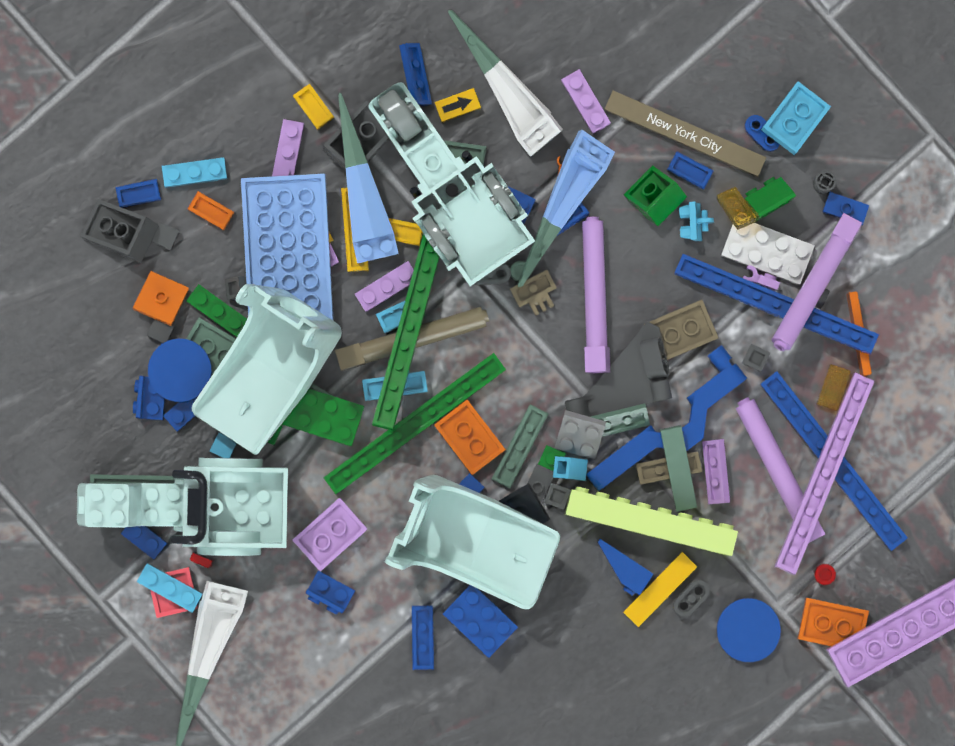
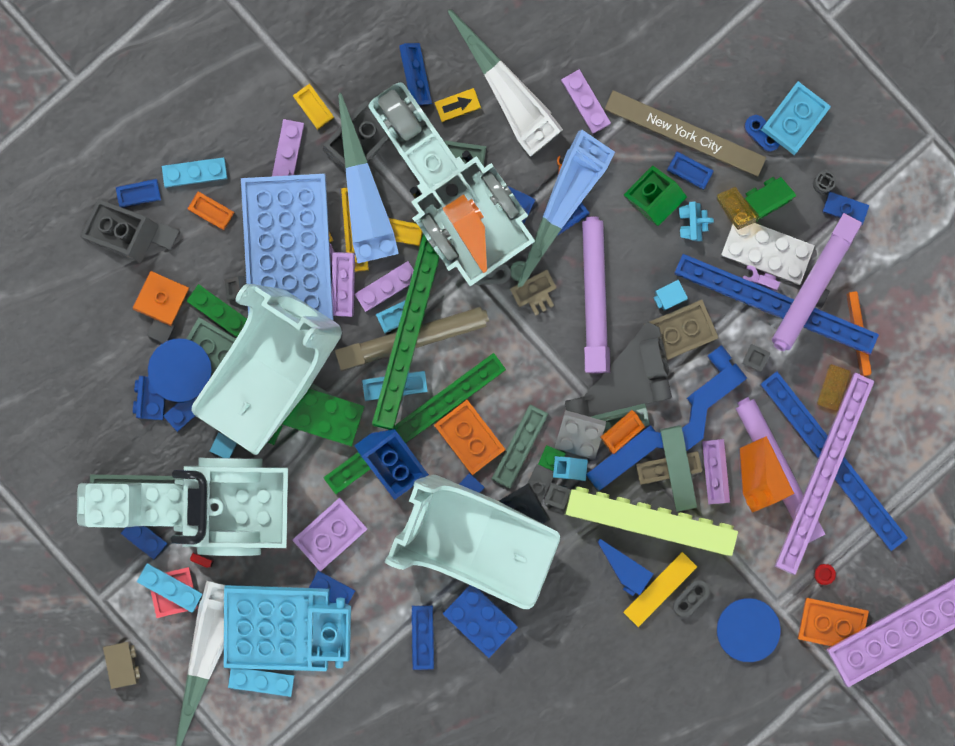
none -> dark tan brick [103,641,141,689]
none -> medium azure plate [224,585,351,671]
none -> medium azure plate [228,668,295,697]
none -> lavender plate [332,252,355,317]
none -> blue slope [354,429,429,500]
none -> orange slope [442,194,487,273]
none -> orange tile [600,410,645,454]
none -> medium azure brick [653,280,688,311]
none -> orange slope [740,436,794,513]

